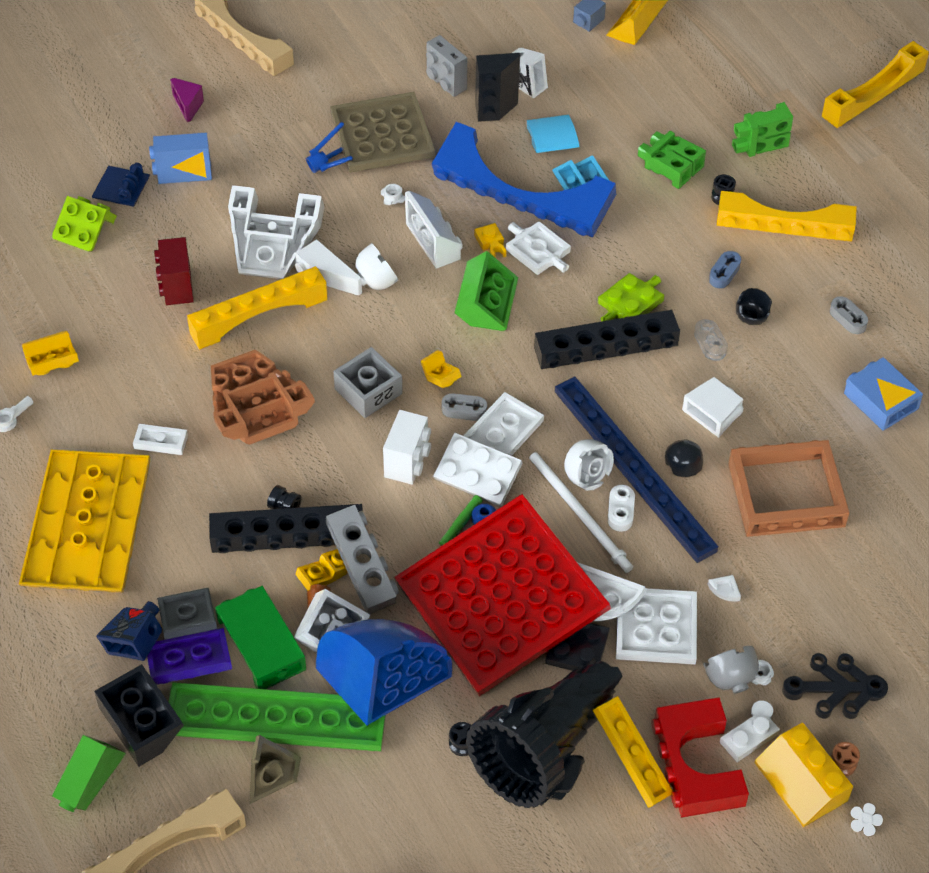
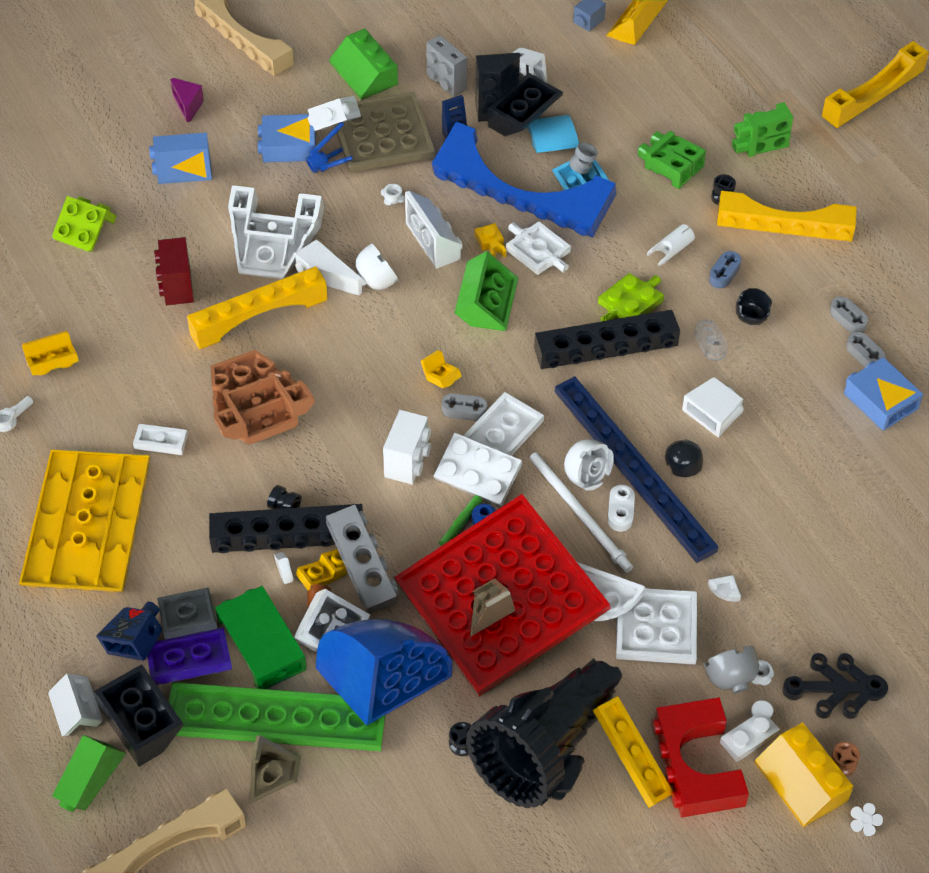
dark blue hinge [92,163,150,207] -> none
light grey brick [333,347,403,418] -> none
black plate [545,623,610,671] -> none
nougat window [728,440,849,537] -> none
none -> white panel [49,674,103,736]
none -> medium blue brick [258,114,316,162]
none -> white tile [274,552,294,584]
none -> white torso [308,96,361,131]
none -> bright green slope [329,29,398,100]
none -> dark blue slope [442,95,467,138]
none -> dark tan slope [470,578,515,637]
none -> black slope [488,73,563,136]
none -> light grey wheel [569,142,598,174]
none -> white piece [647,224,695,266]
none -> light grey beam [846,332,885,367]

